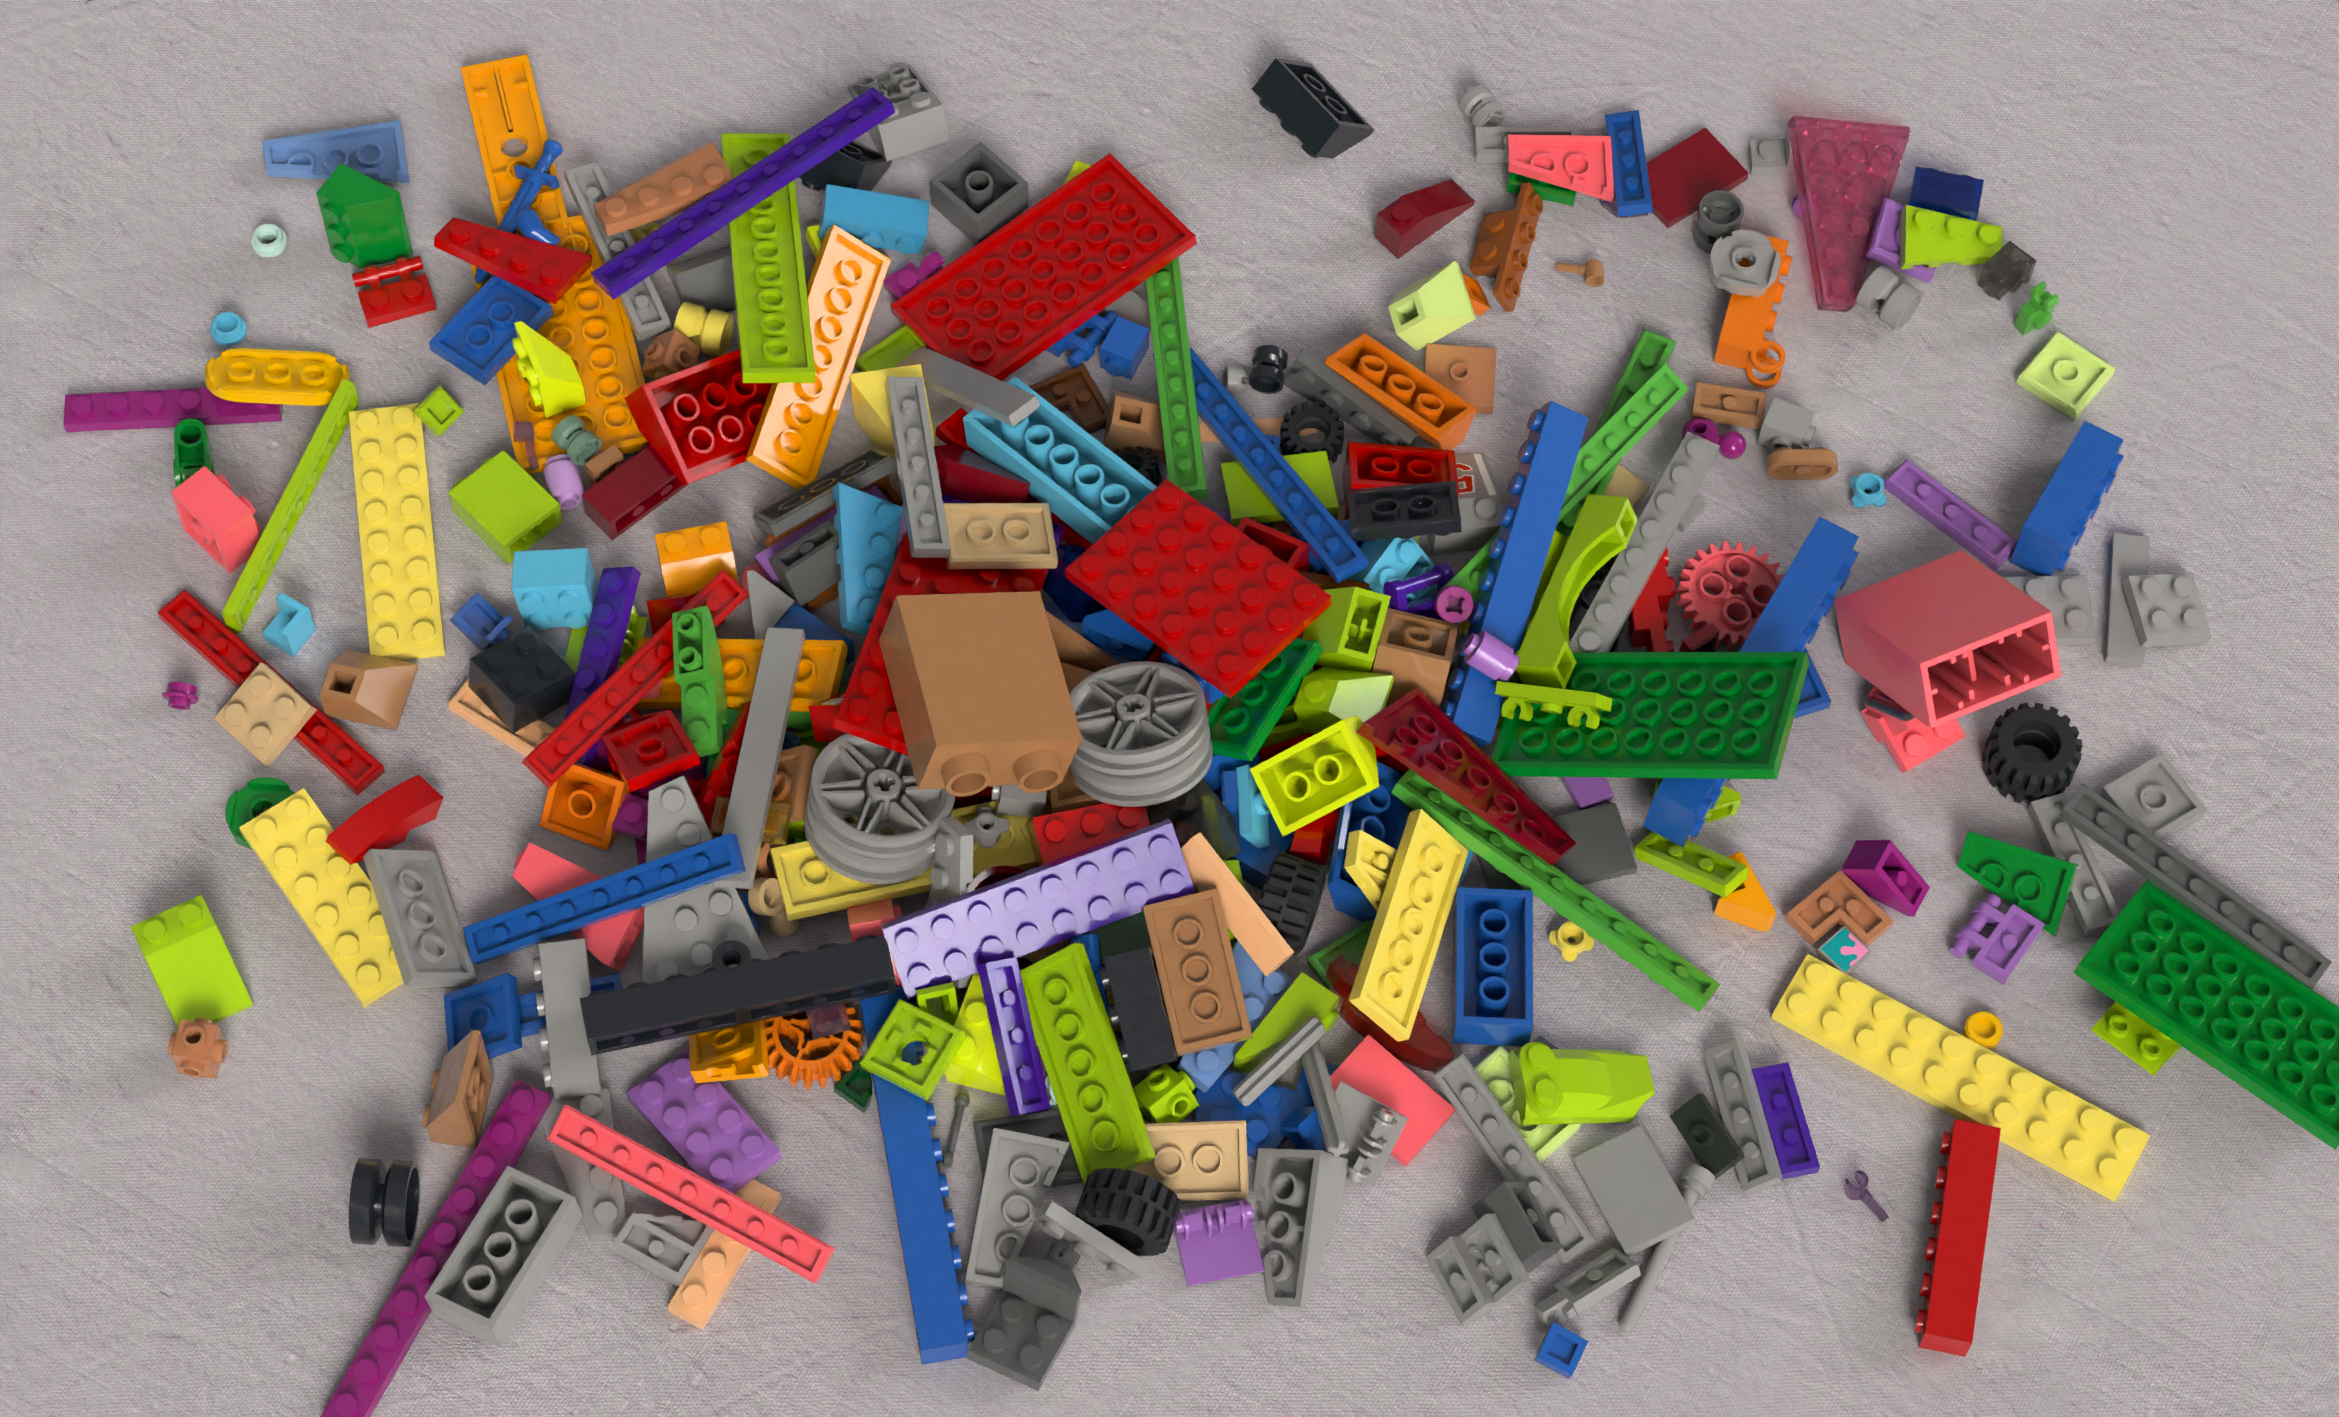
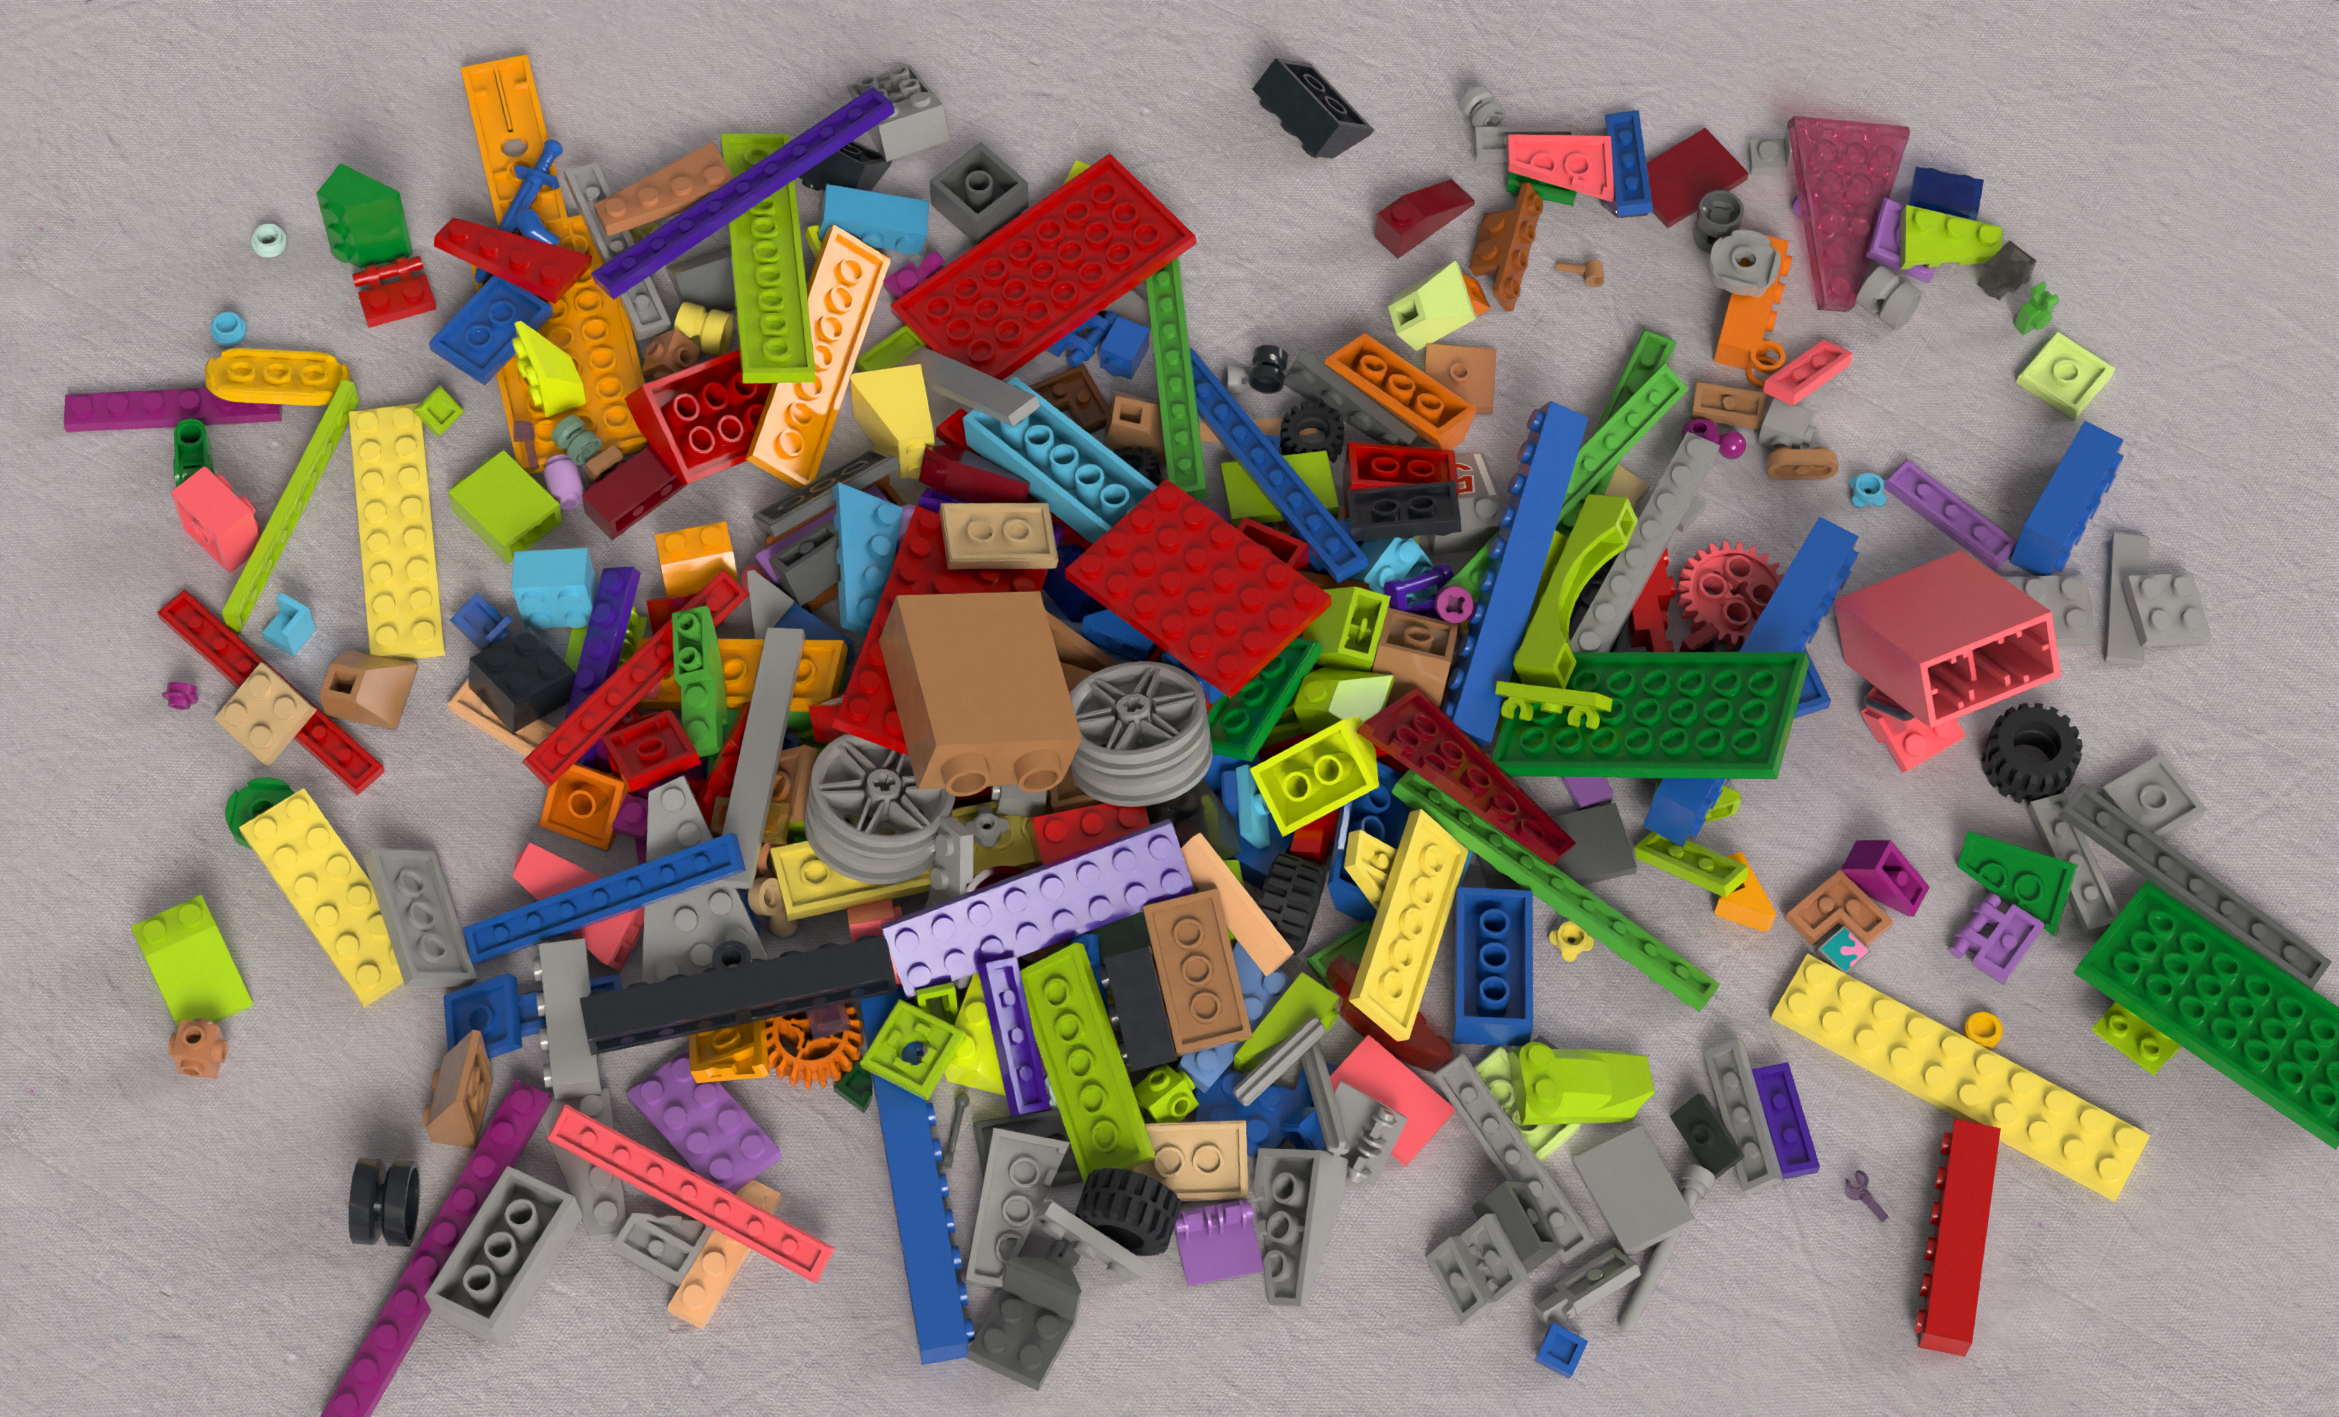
medium blue wing [262,120,410,183] -> none
red slope [326,775,444,865] -> none
light grey plate [885,377,950,558] -> none
medium lavender brick [1462,630,1520,682] -> none
none -> coral plate [1763,339,1853,406]

